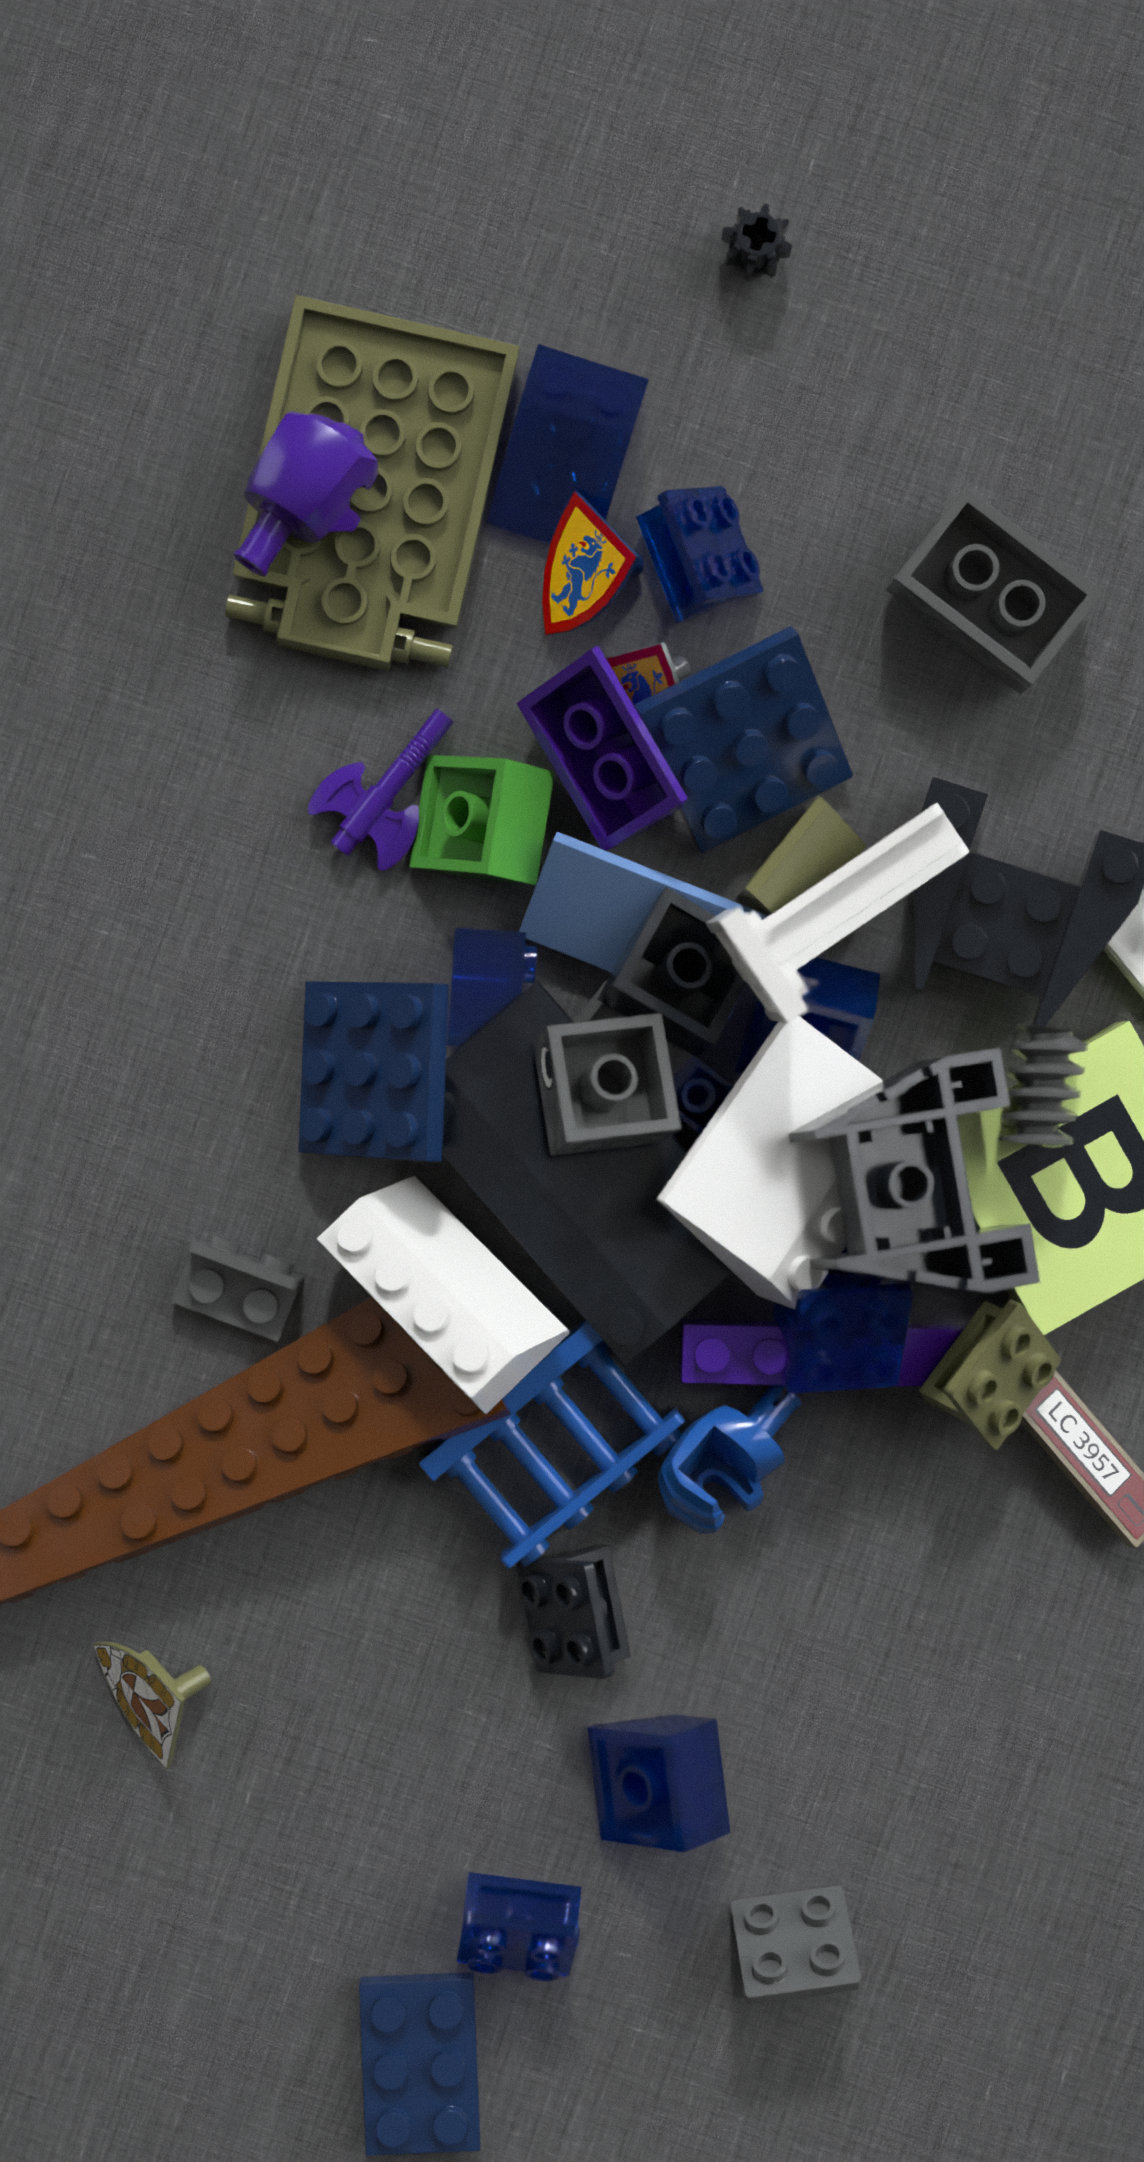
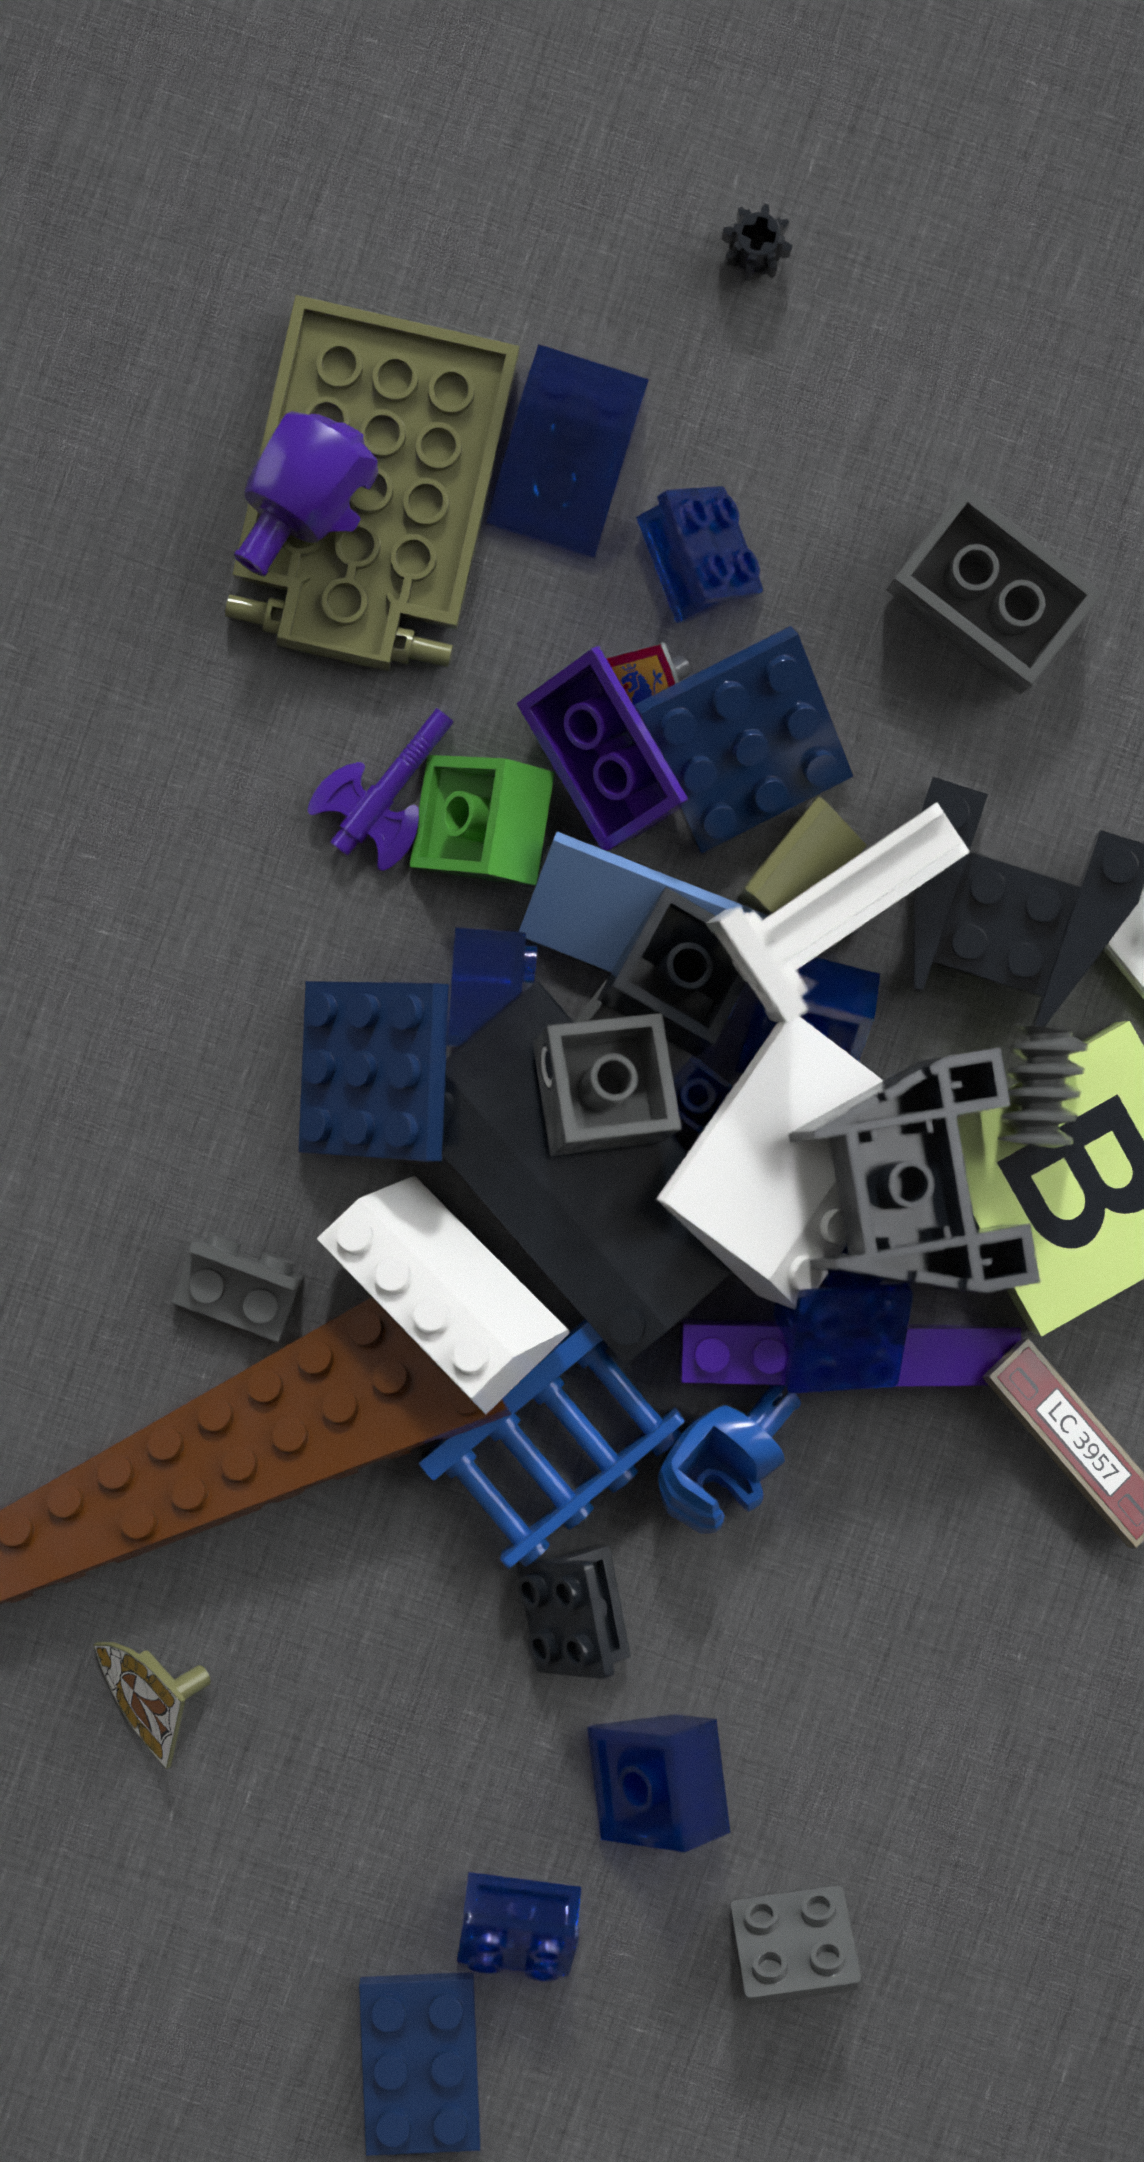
shield [542,491,644,635] -> none
olive bracket [919,1300,1060,1450] -> none

